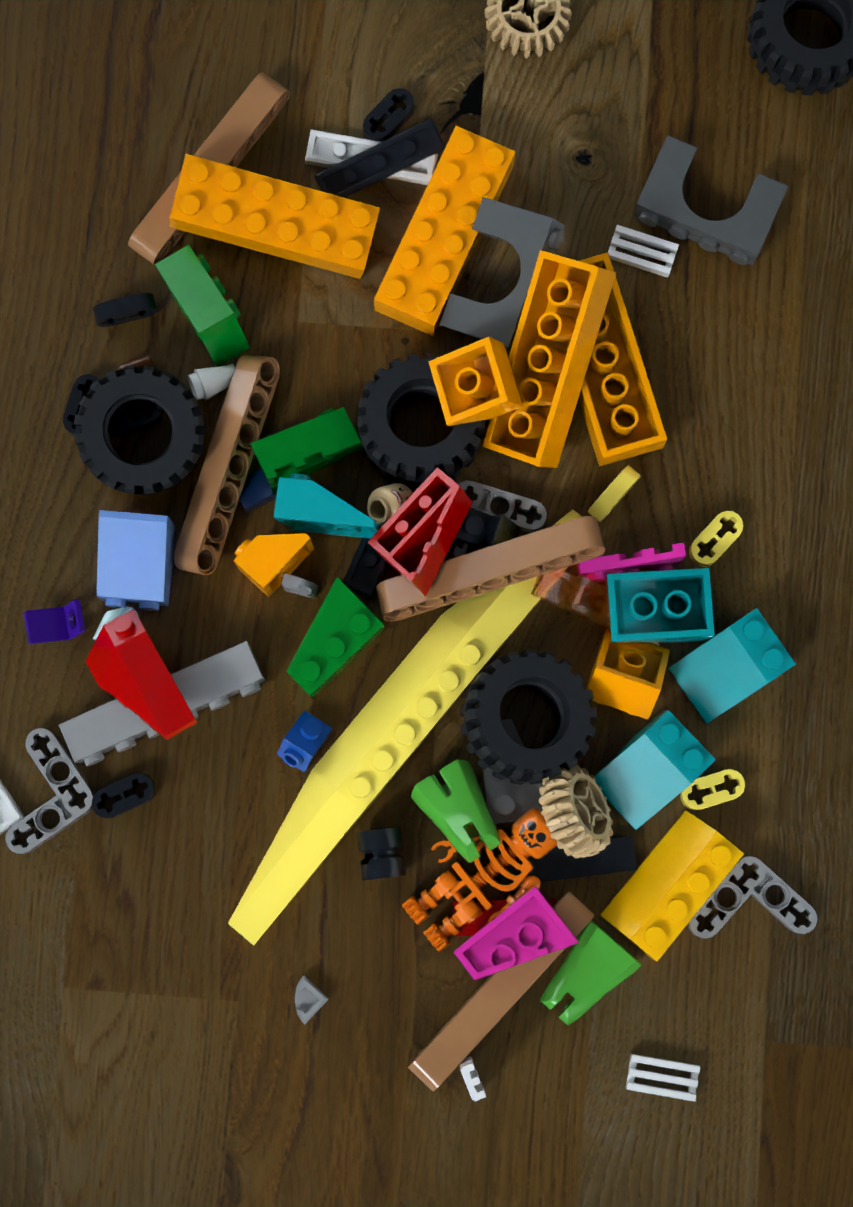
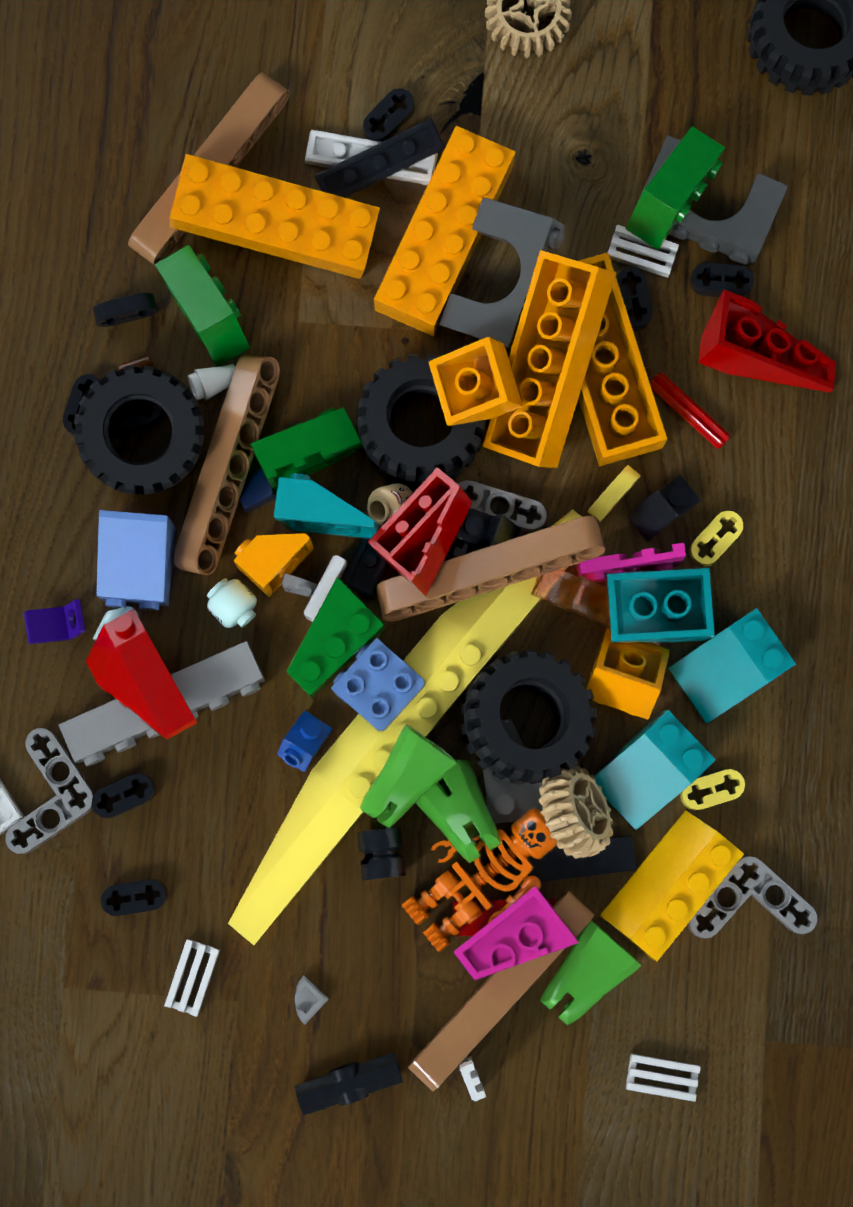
none -> black beam [101,879,168,916]
none -> white tile [164,939,220,1017]
none -> light aqua head [207,578,257,628]
none -> black piece [294,1052,403,1115]
none -> white tile [304,555,348,622]
none -> medium blue bracket [331,638,425,731]
none -> bright green piece [360,724,458,828]
none -> black beam [617,267,652,331]
none -> green wedge [625,126,725,250]
none -> black slope [627,475,701,543]
none -> red axle [650,372,730,449]
none -> black beam [690,263,754,297]
none -> red wedge [698,290,836,393]

